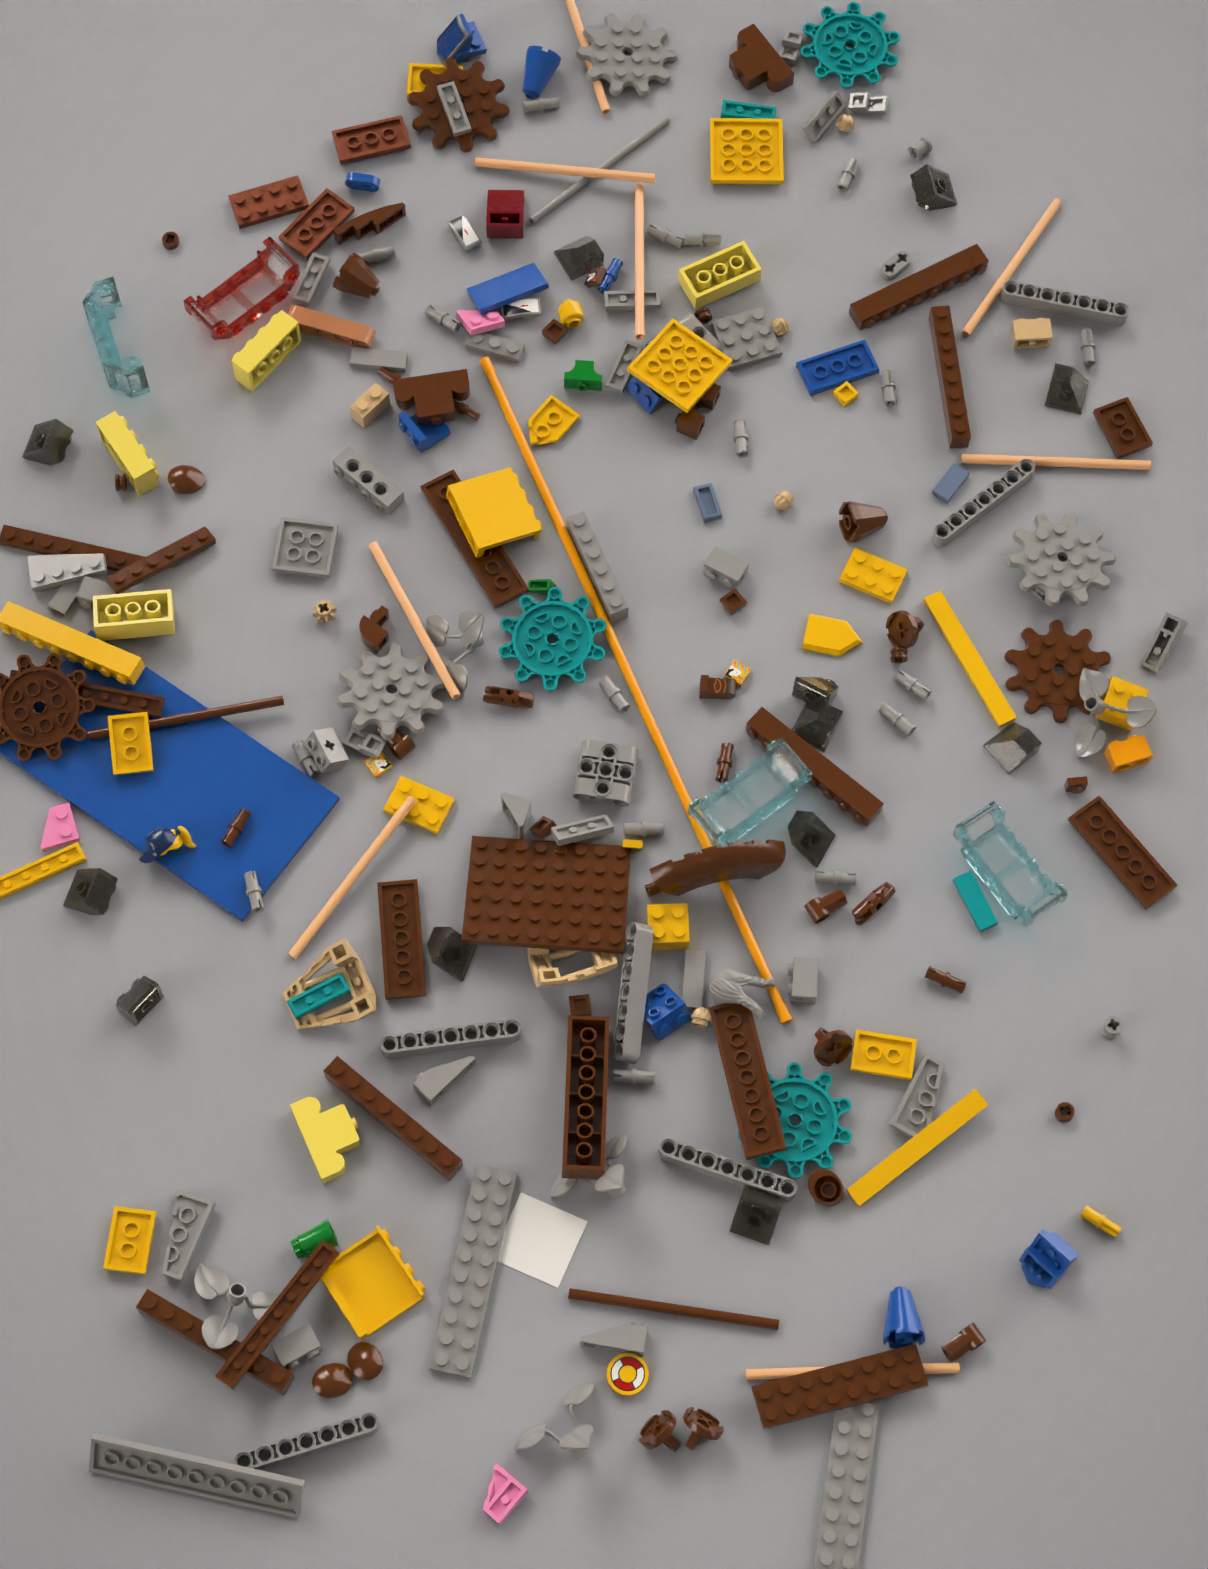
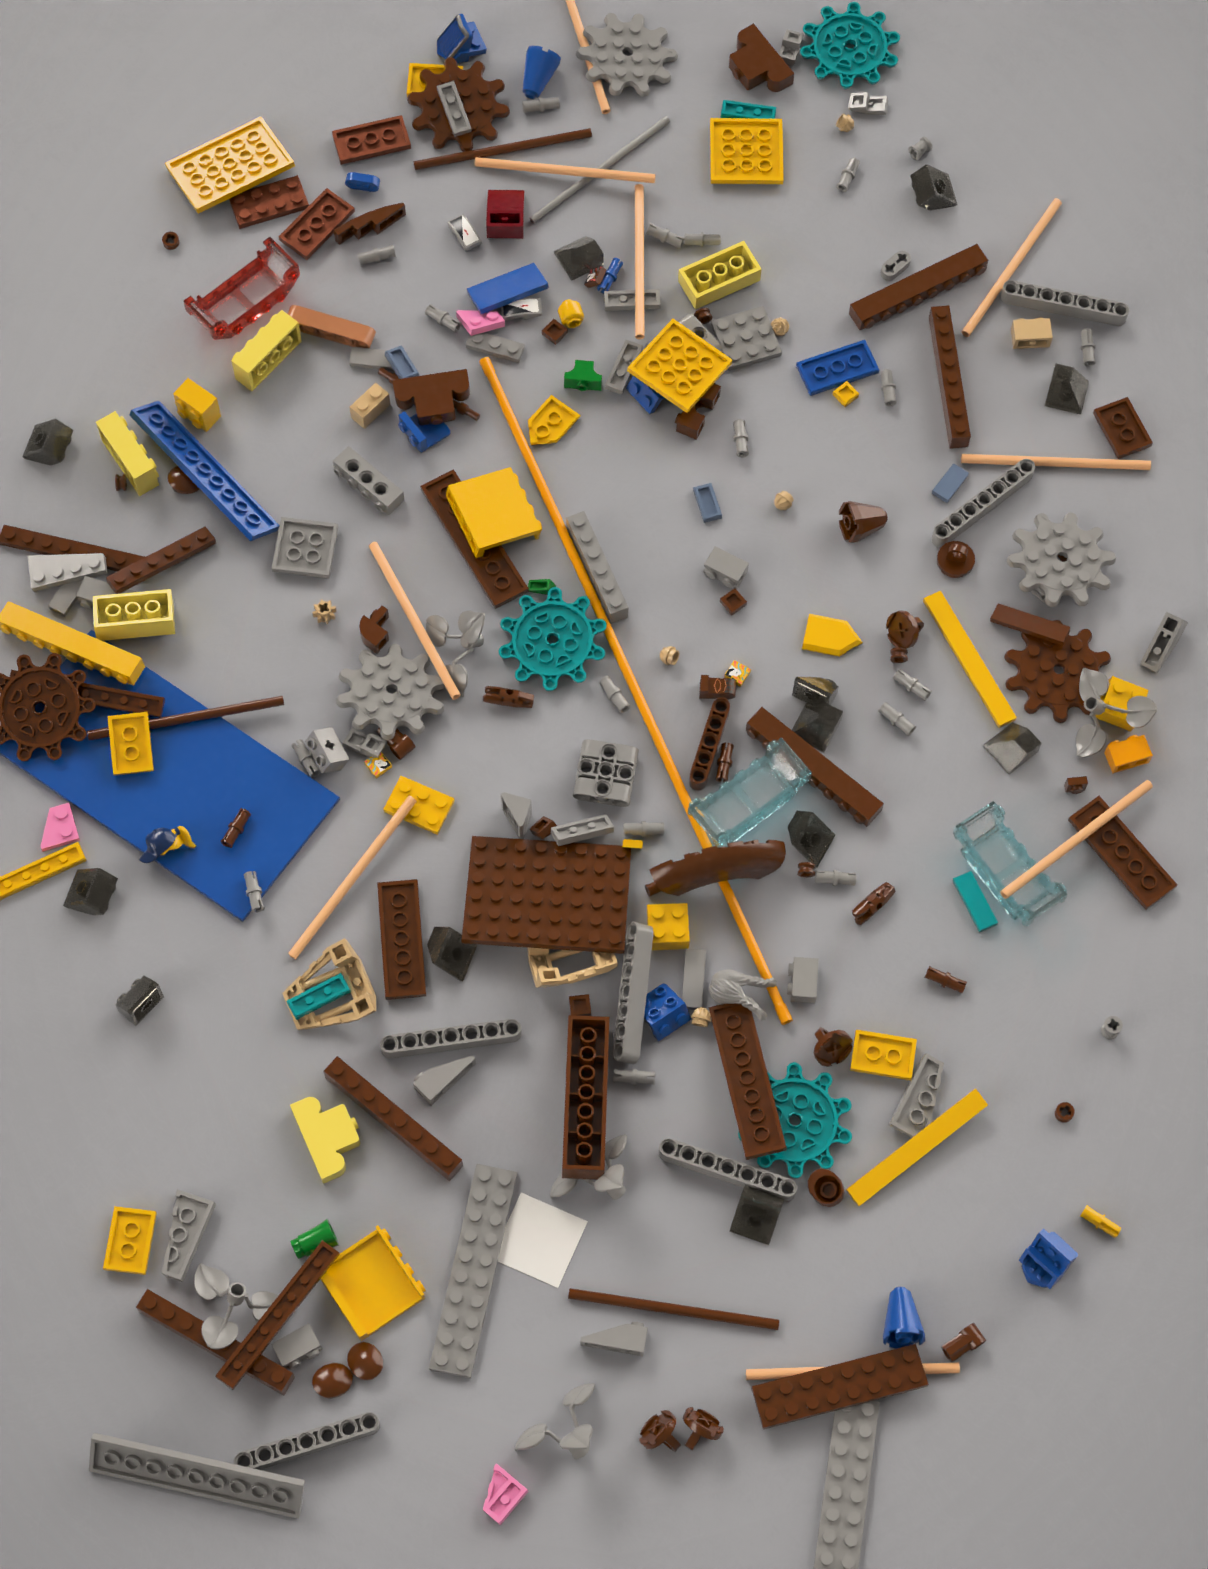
clear light blue windscreen [82,277,150,398] -> none
light grey plate [292,253,330,306] -> none
reddish brown cone [333,253,380,298] -> none
tile [606,1353,649,1397] -> none
light grey plate [802,91,846,142] -> none
reddish brown piece [804,888,848,924] -> none
yellow plate [839,547,908,604] -> none
none -> blue plate [129,401,280,542]
none -> yellow plate [165,117,295,214]
none -> yellow brick [173,378,221,432]
none -> sand blue tile [385,345,419,379]
none -> reddish brown piece [413,128,592,170]
none -> tan plate [660,646,680,665]
none -> reddish brown beam [689,697,730,791]
none -> reddish brown bush [797,862,816,878]
none -> reddish brown tile [937,541,975,578]
none -> reddish brown tile [990,603,1070,646]
none -> light nougat piece [1000,780,1153,899]

